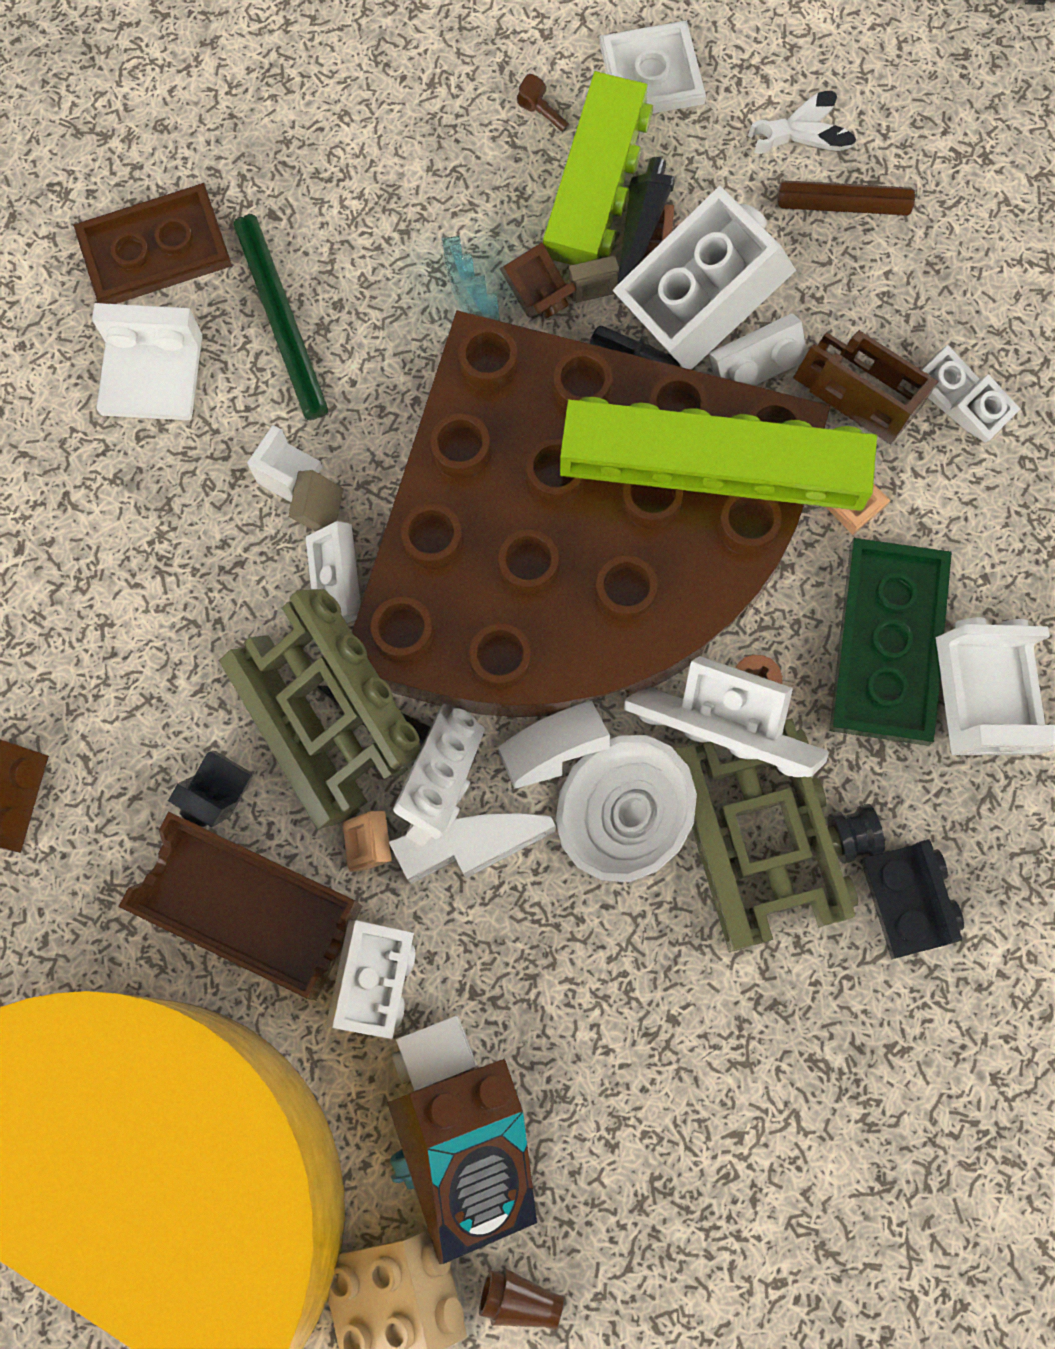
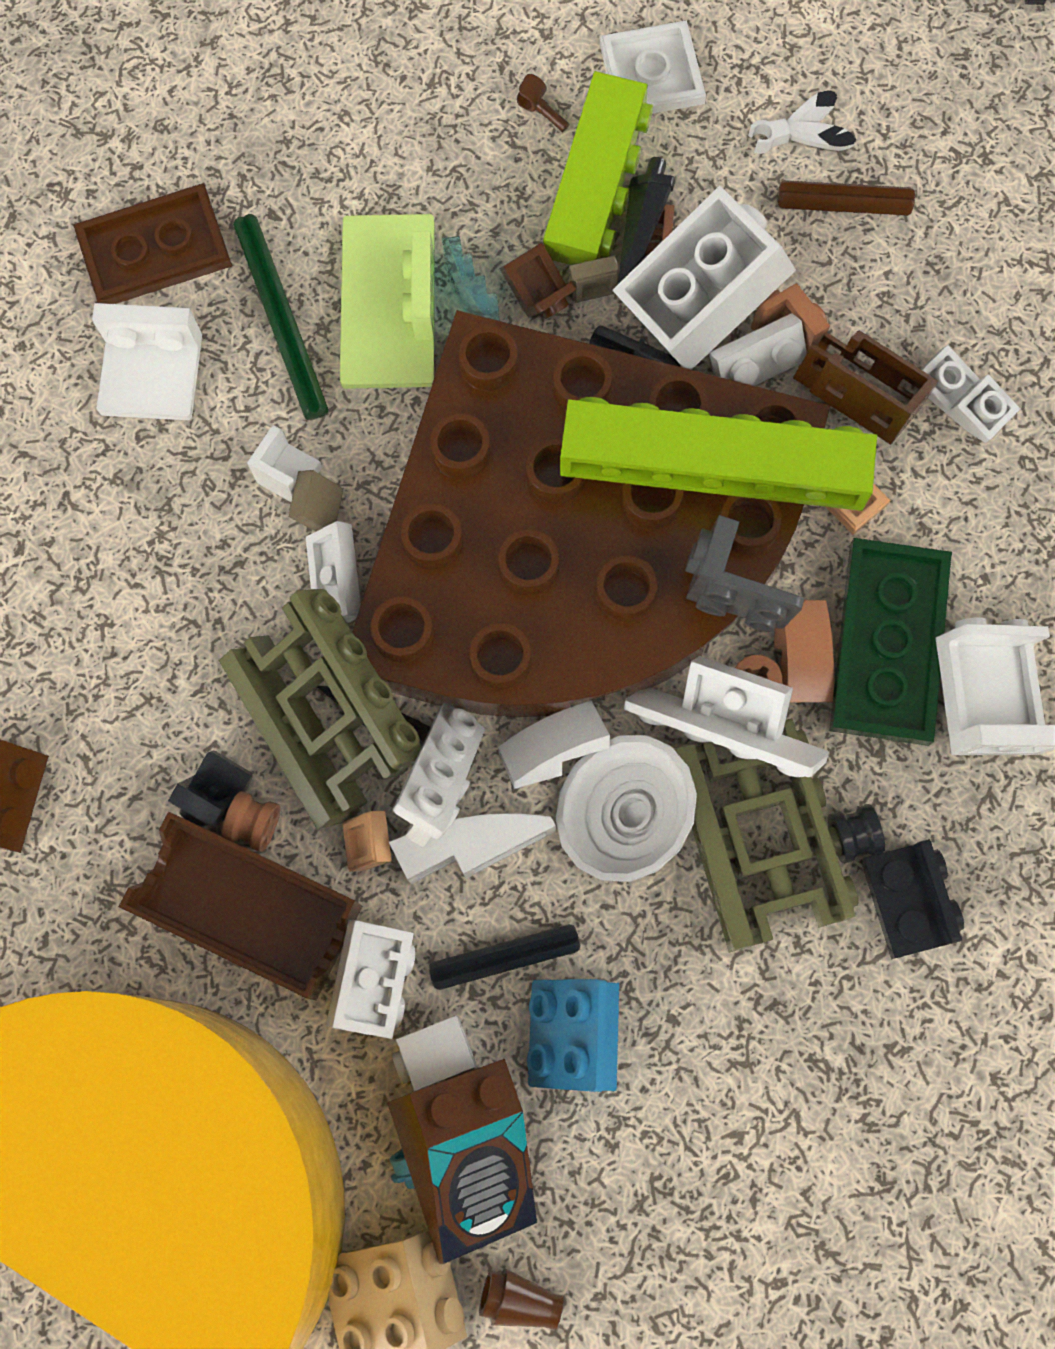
none -> nougat wheel [222,791,281,852]
none -> yellowish green bracket [340,214,435,389]
none -> black axle [429,924,580,990]
none -> dark azure bracket [527,979,619,1092]
none -> dark grey bracket [685,515,804,632]
none -> nougat bracket [750,283,830,352]
none -> nougat slope [774,599,834,702]

